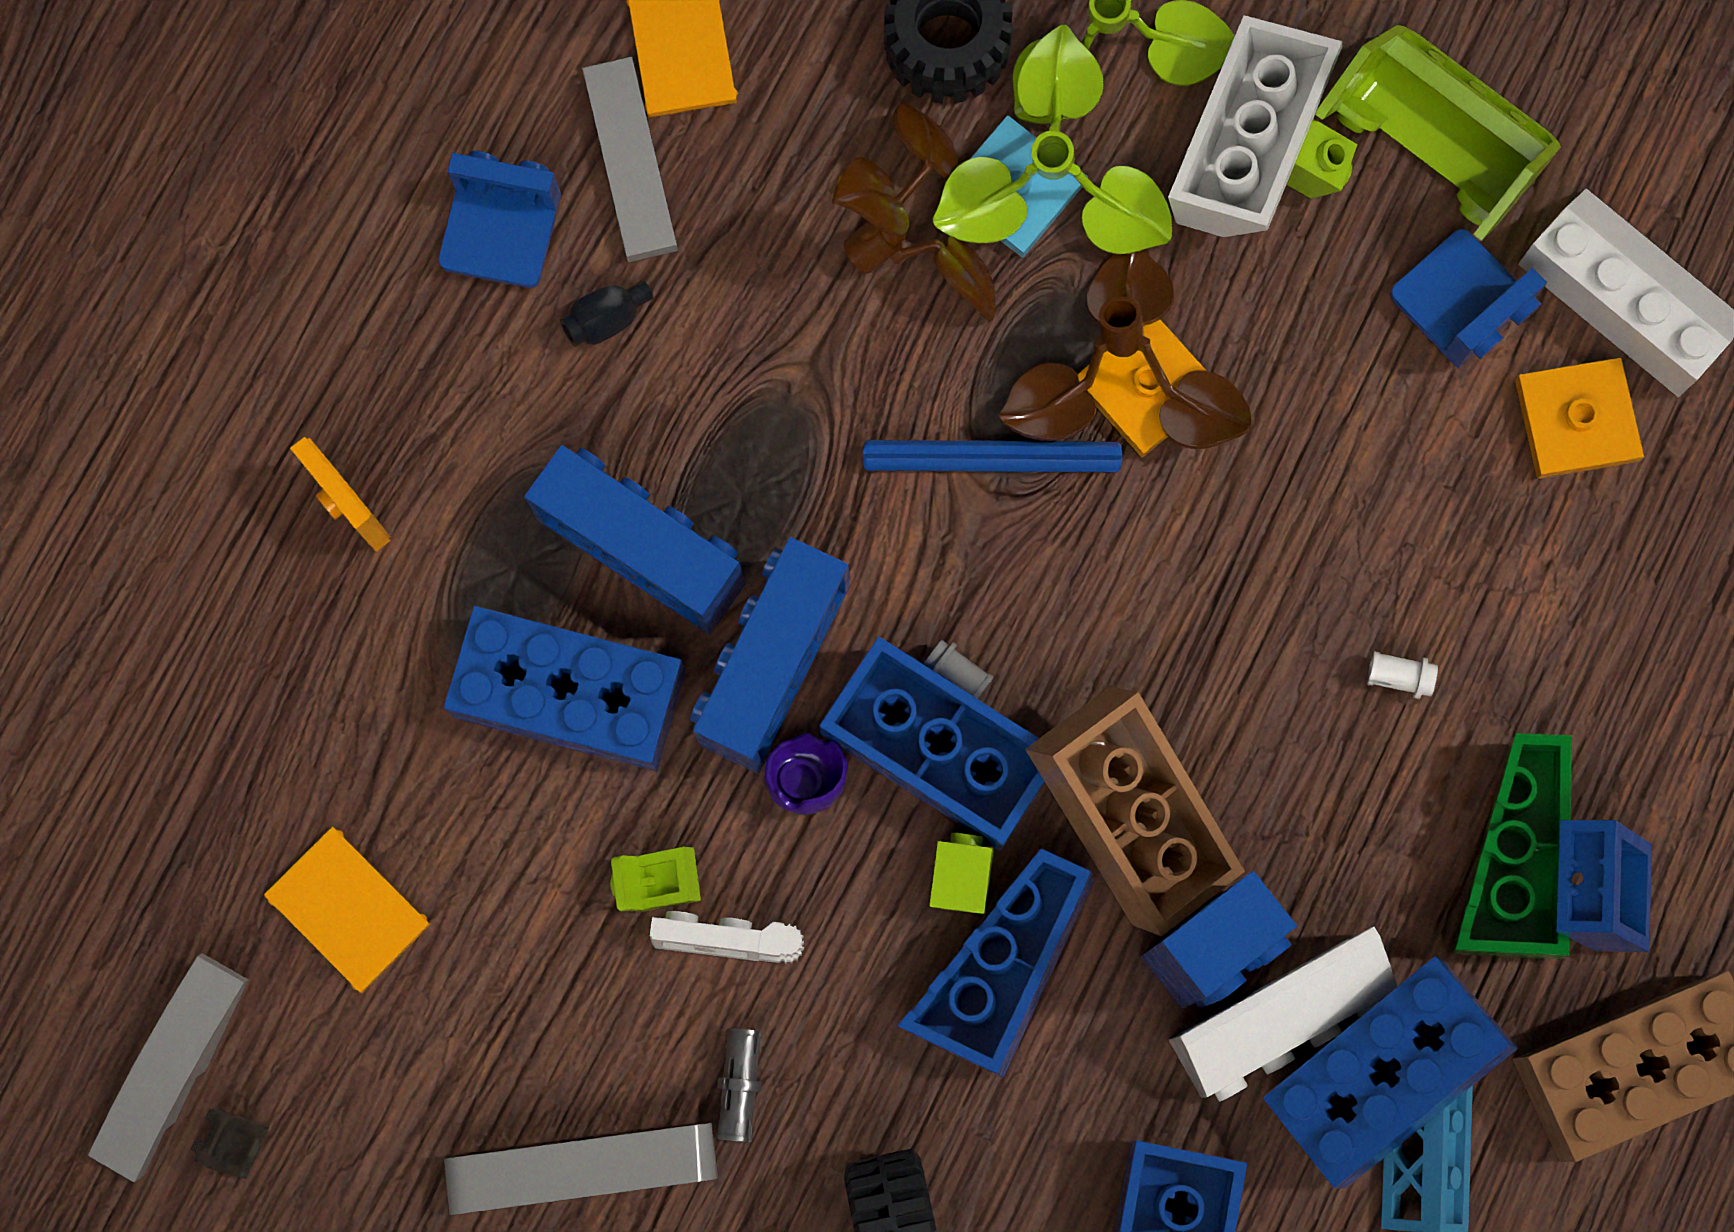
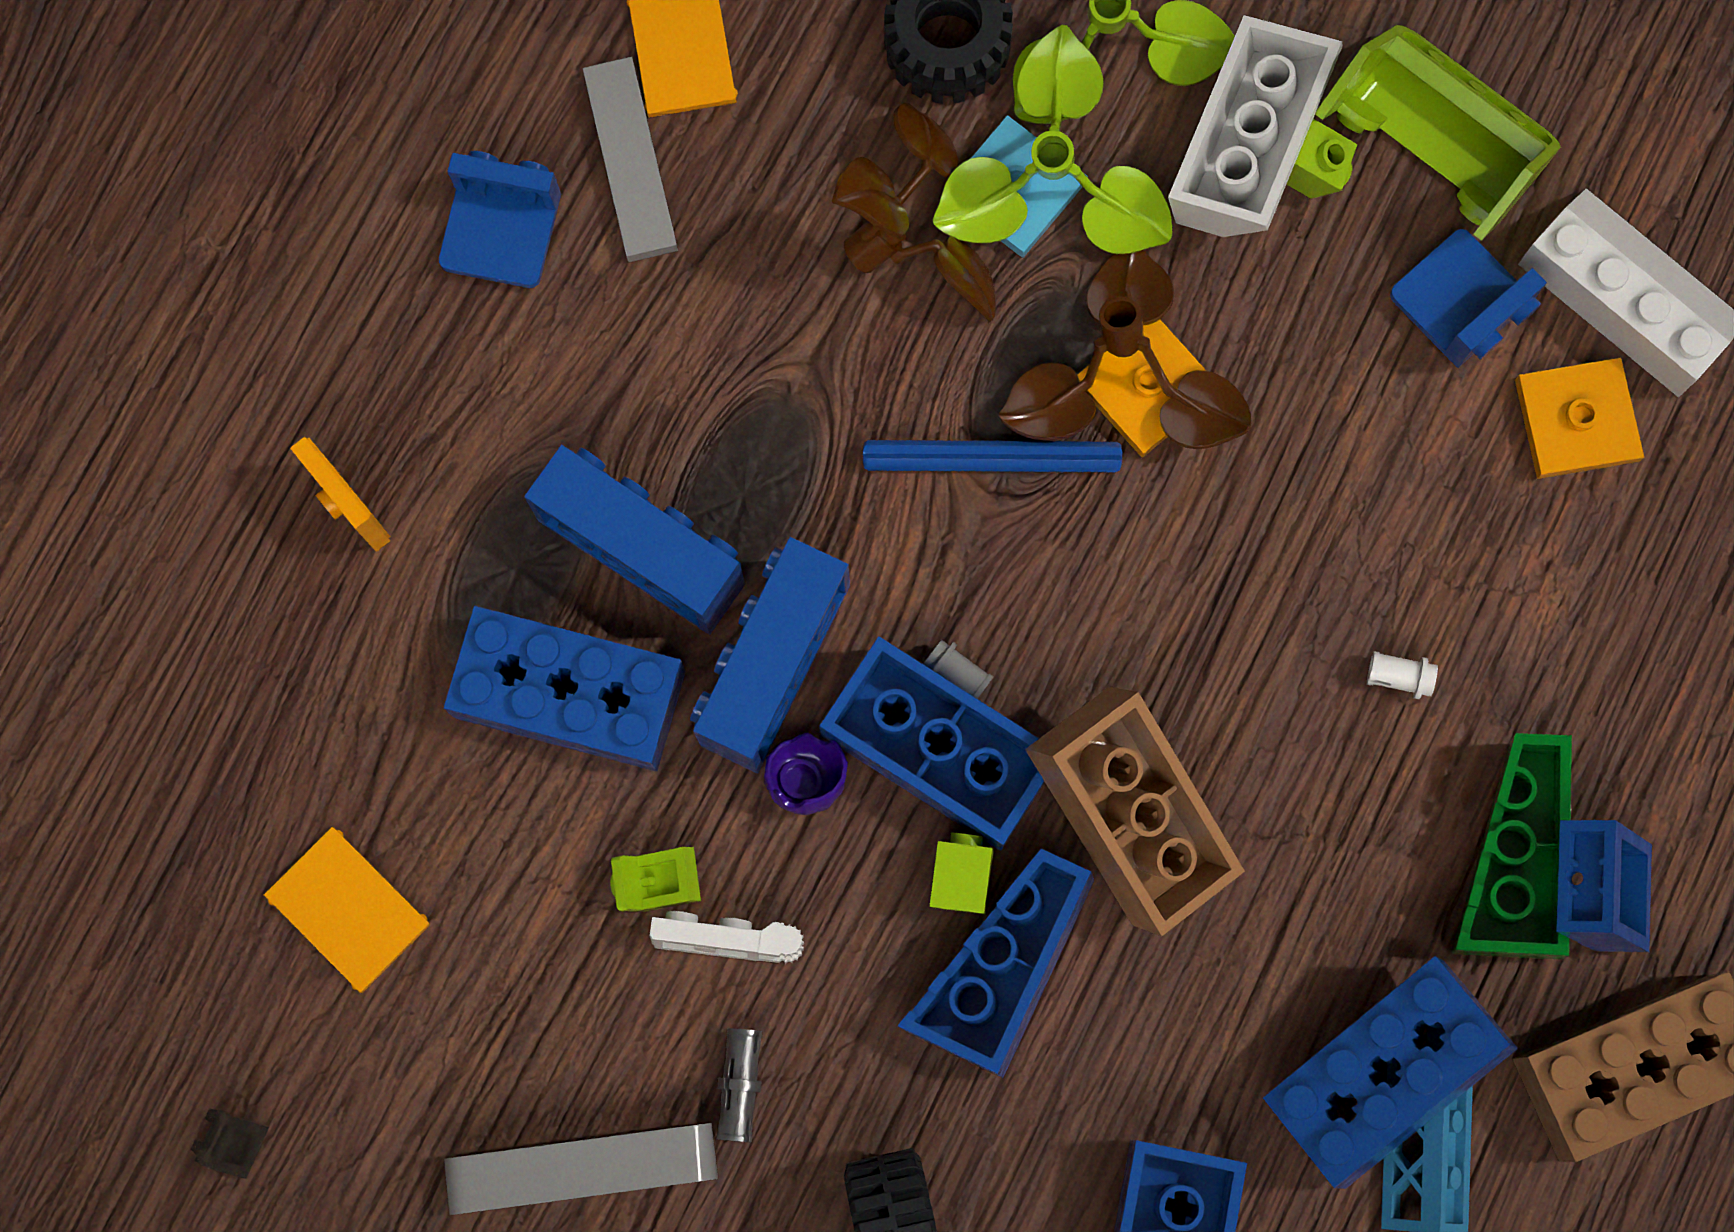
light grey slope [88,953,248,1183] -> none
black plant [560,281,653,347] -> none
blue brick [1141,871,1297,1009] -> none
white slope [1169,927,1398,1102] -> none

